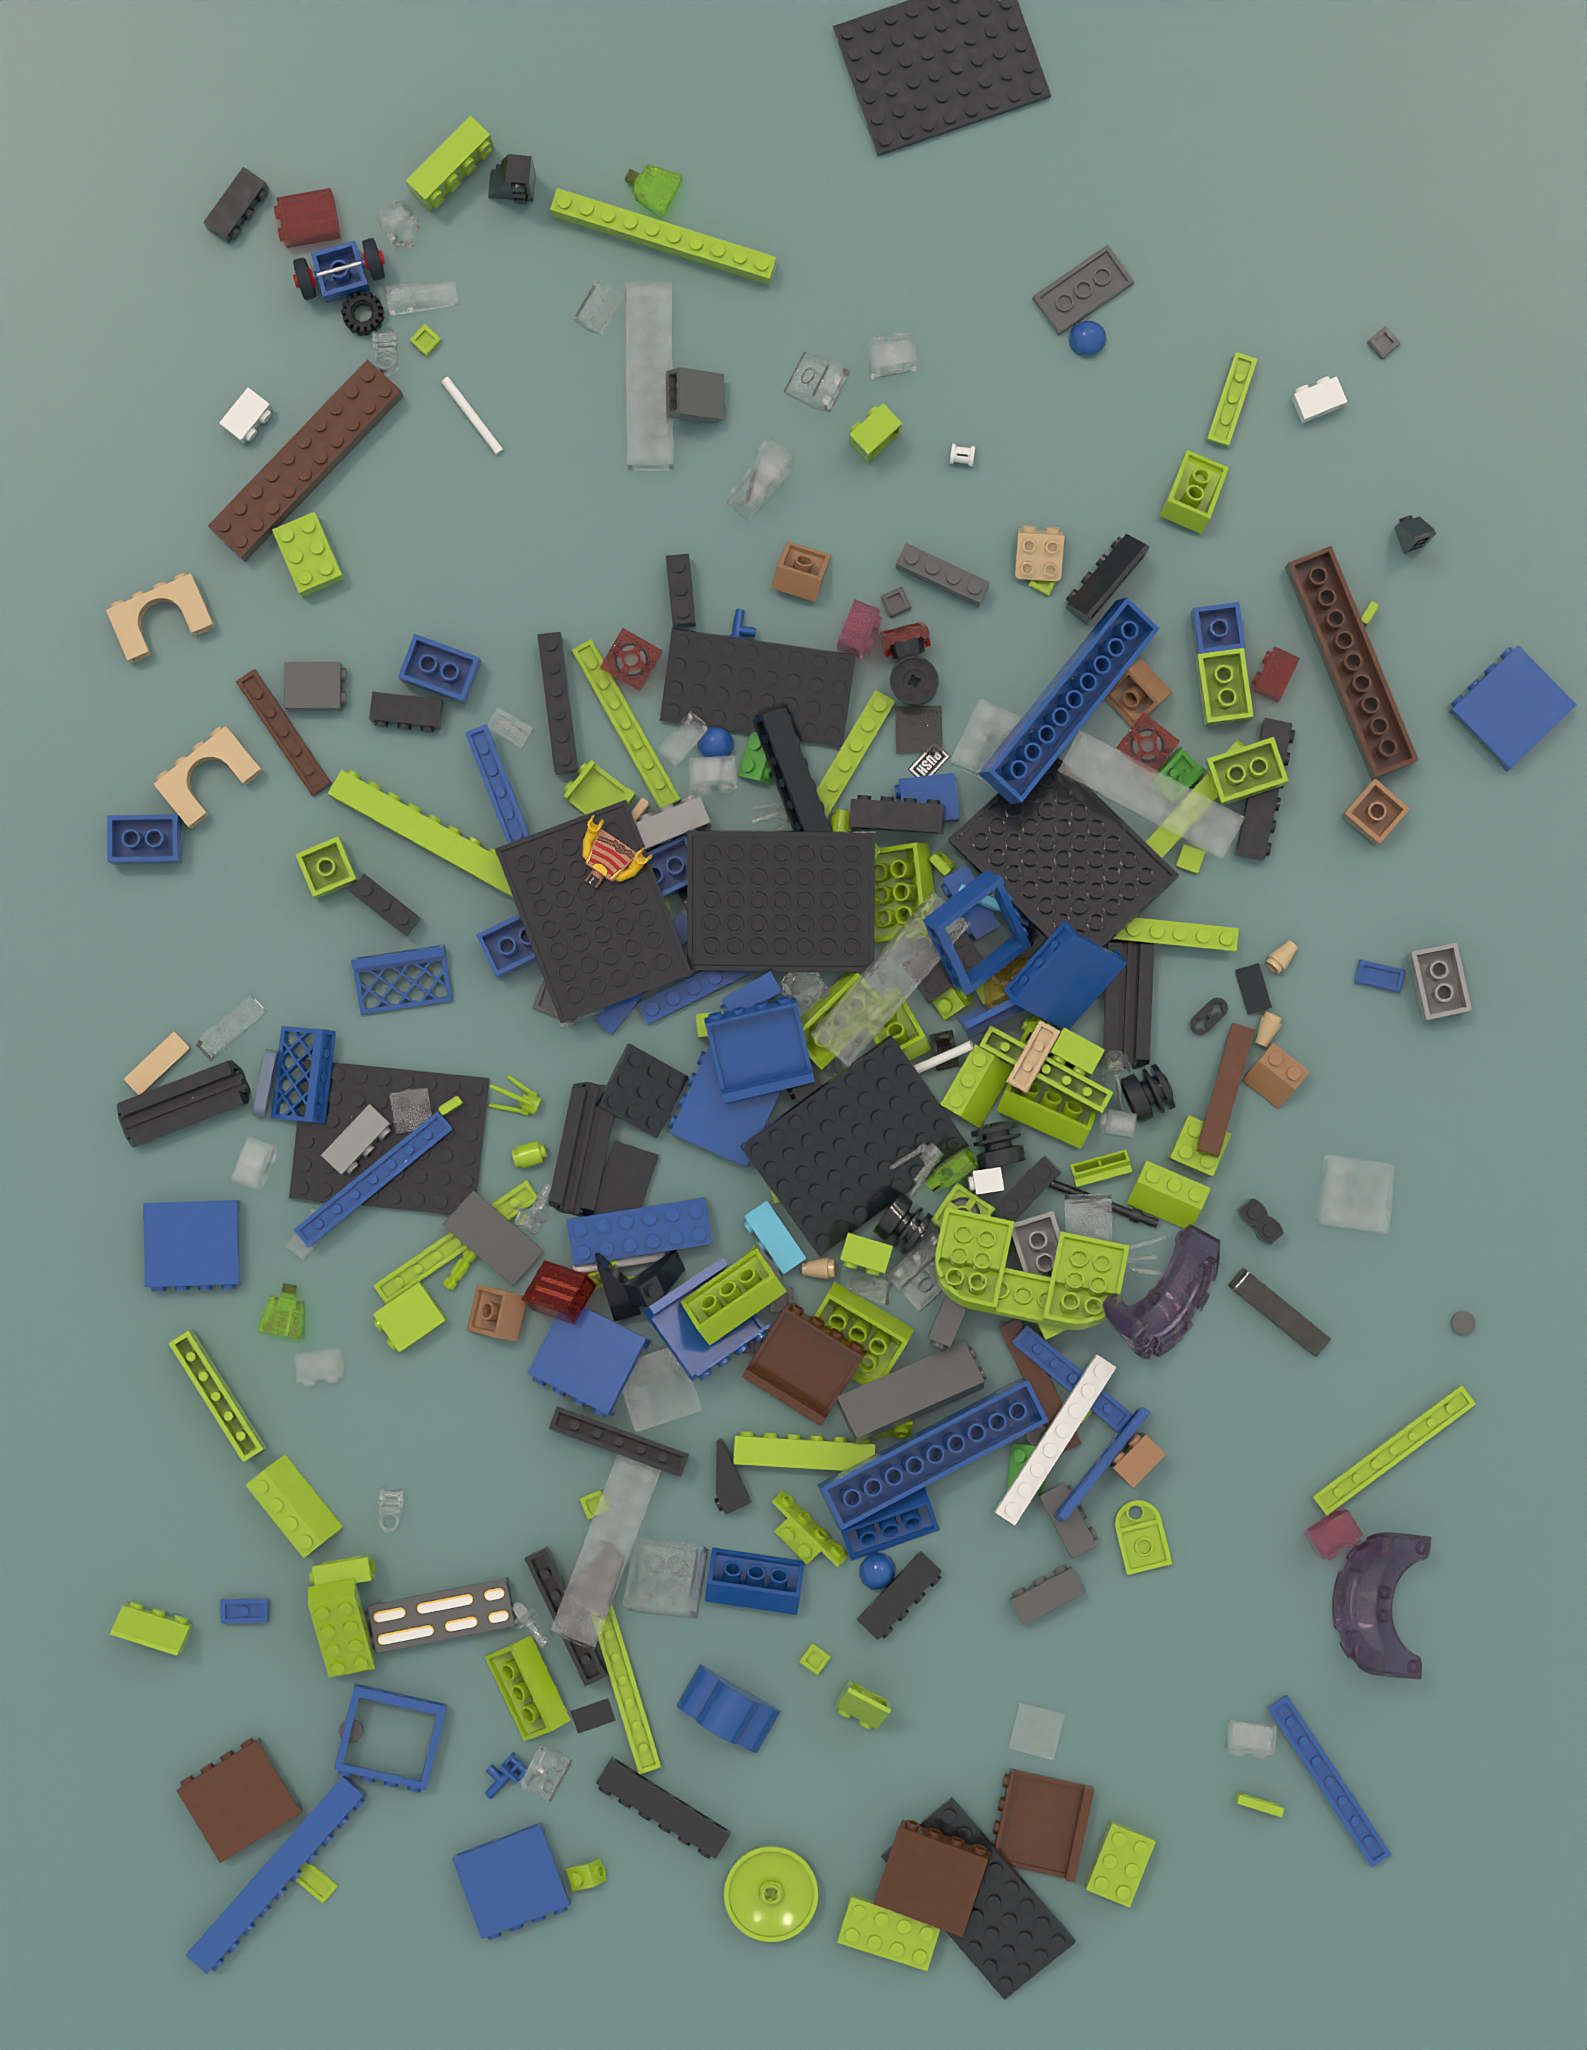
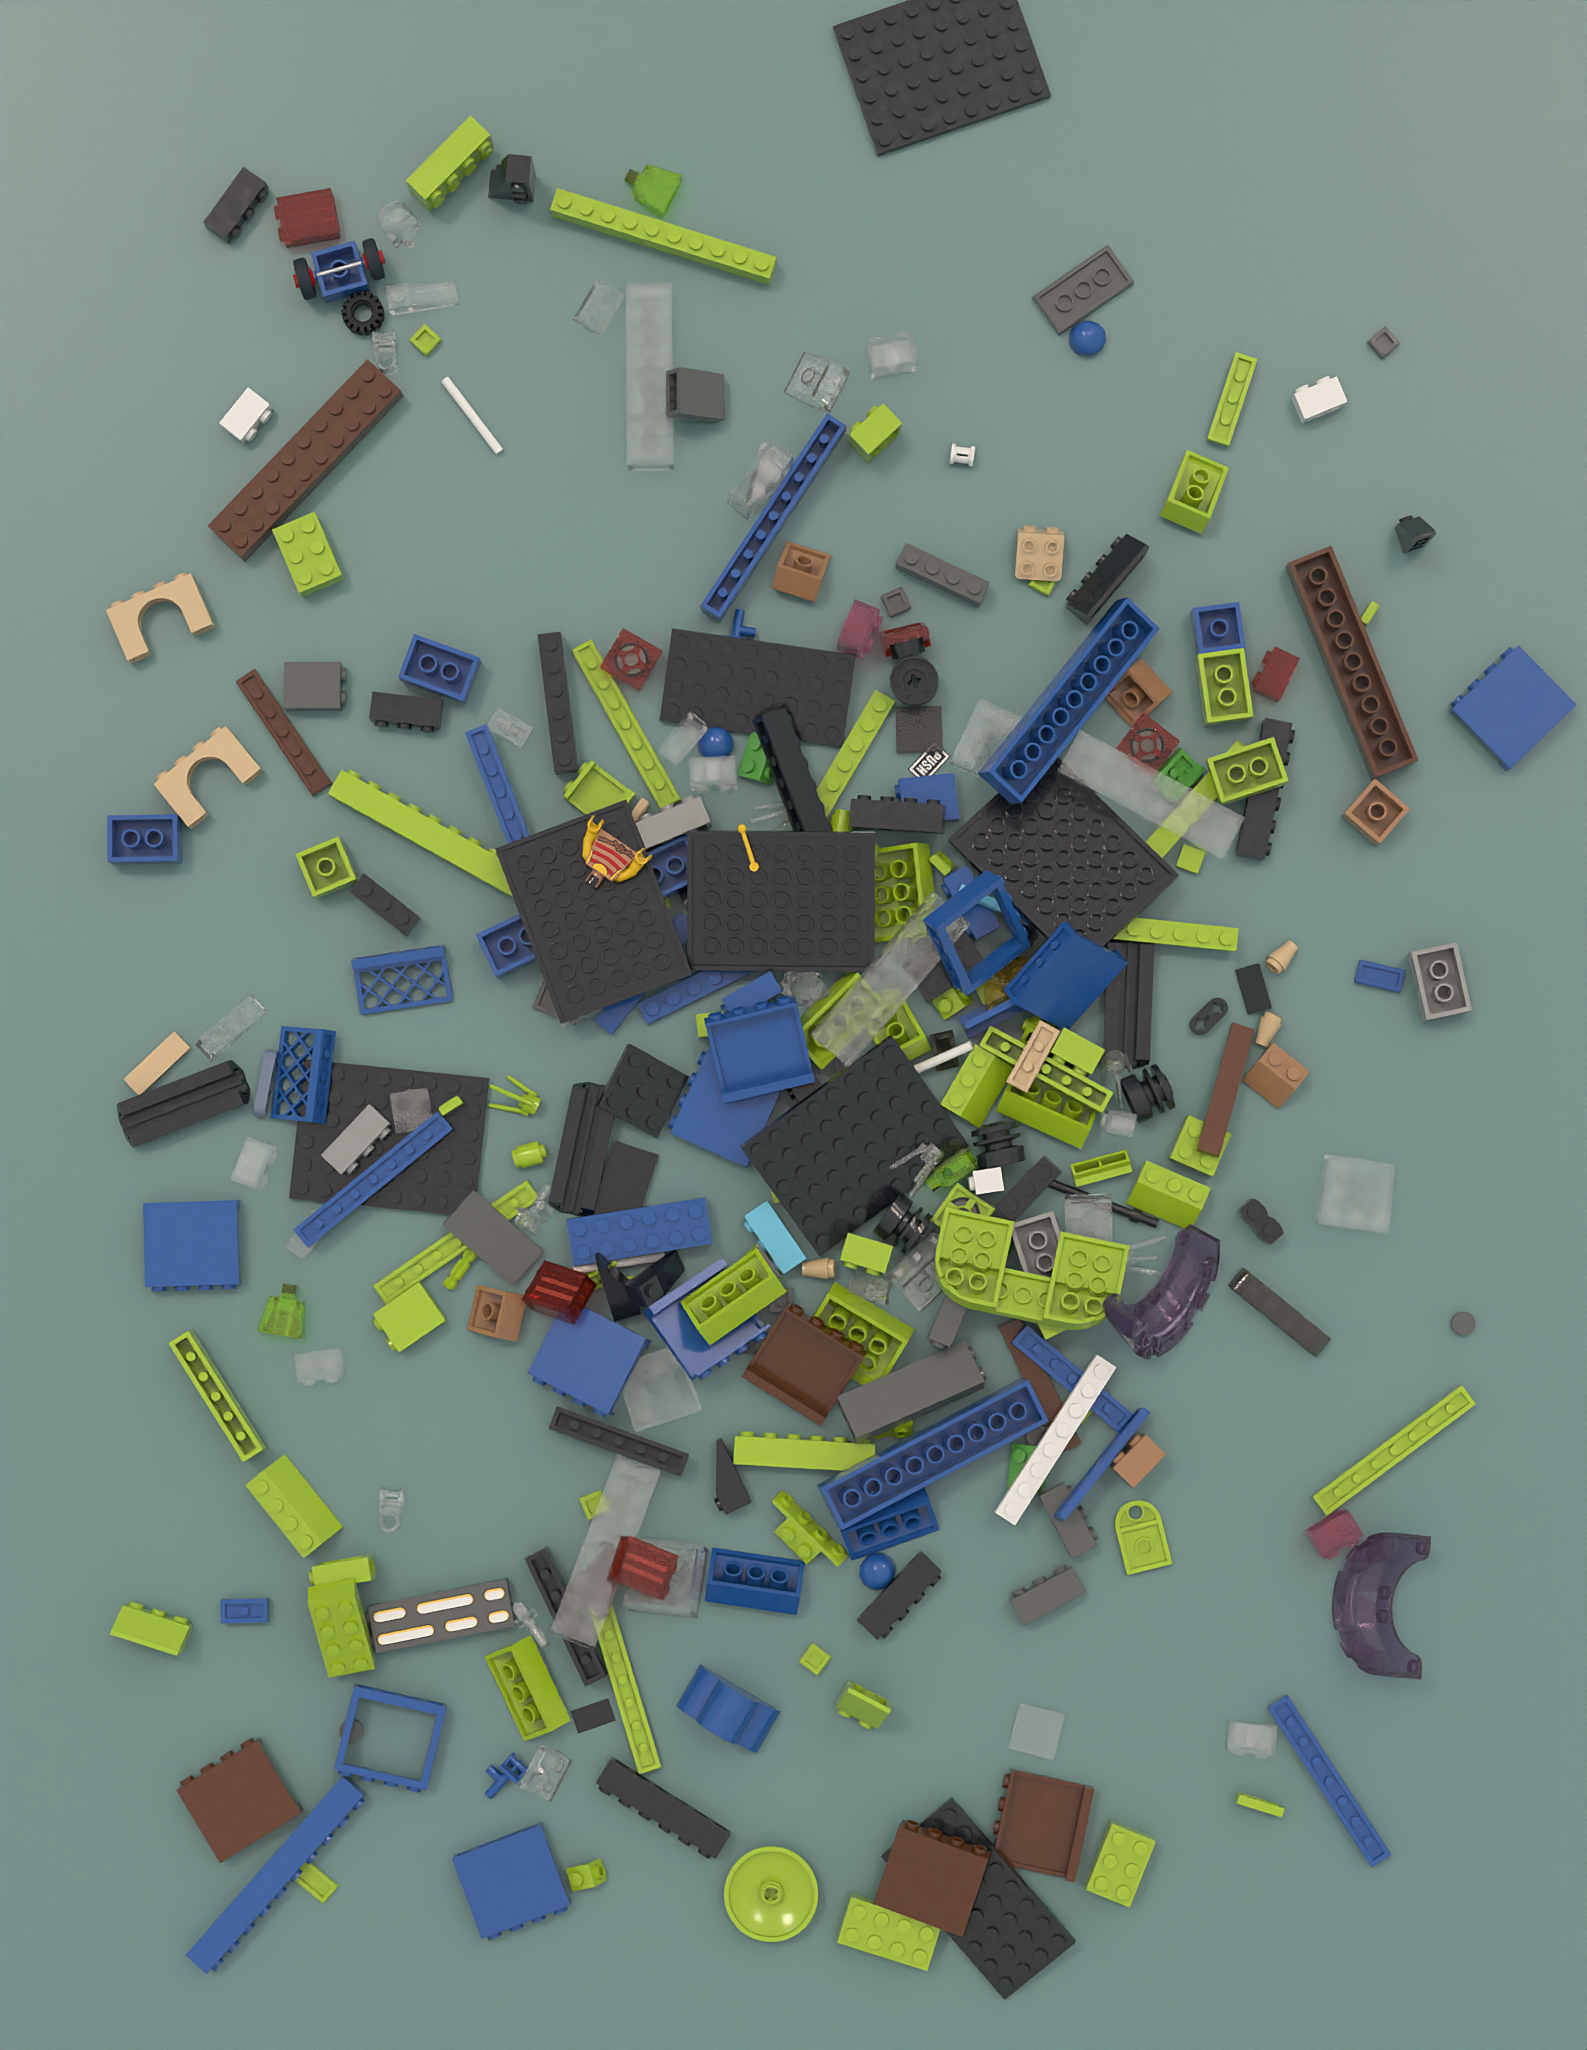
black brick [666,553,696,628] -> none
none -> clear red brick [606,1536,679,1601]
none -> blue brick [700,413,847,622]
none -> yellow hinge [737,824,759,871]

